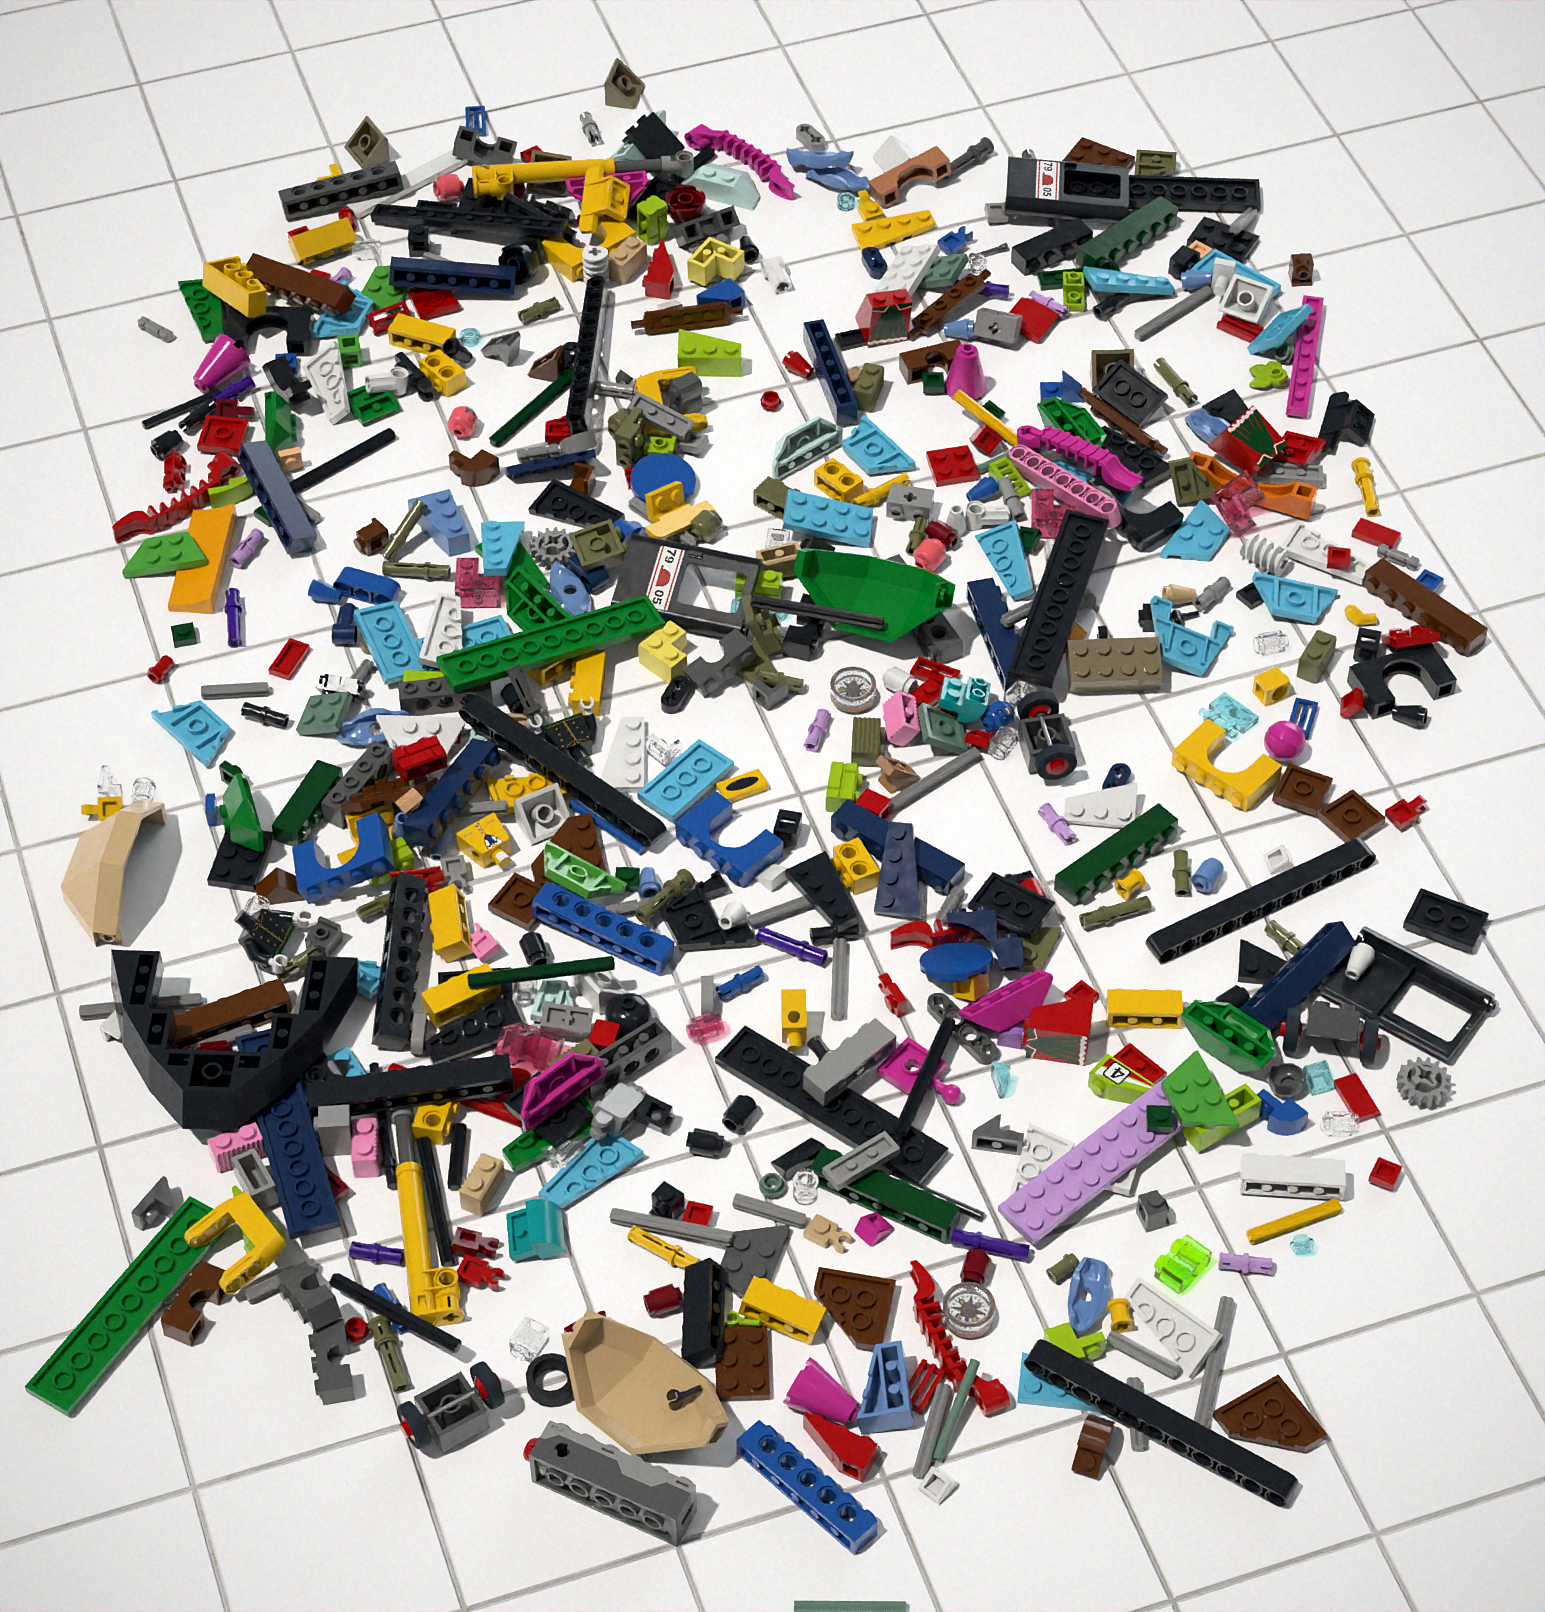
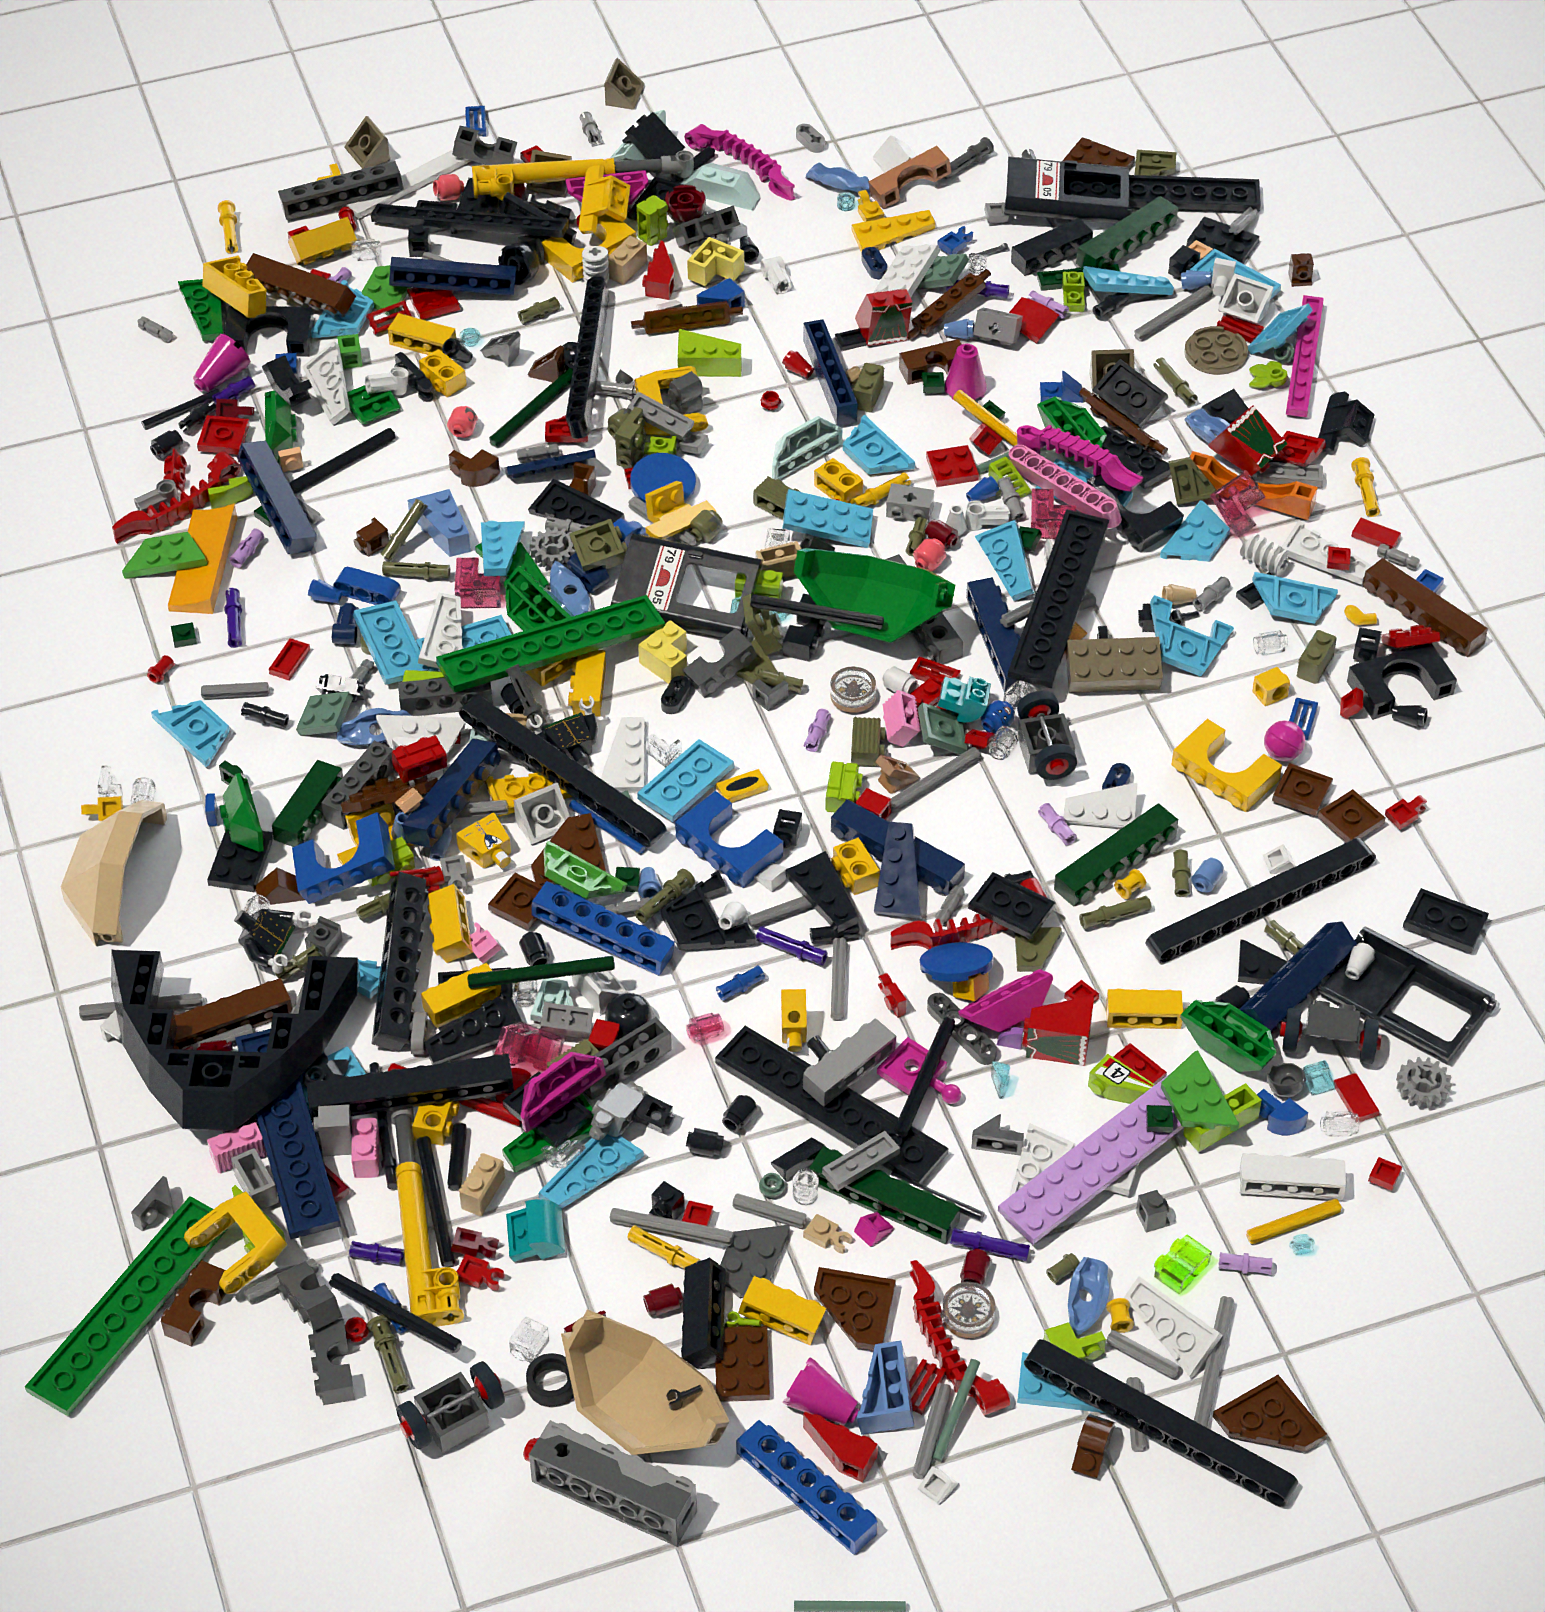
light grey helmet [559,431,598,454] -> none
light grey beam [701,976,714,1017] -> none
medium blue piece [786,148,854,169] -> none
dark blue arch [946,906,1025,972] -> none
clear light blue plate [1198,691,1259,740] -> none
none -> light grey piece [133,479,179,513]
none -> yellow pin [217,200,238,254]
none -> light grey pin [545,516,589,534]
none -> dark tan tile [1184,326,1248,375]

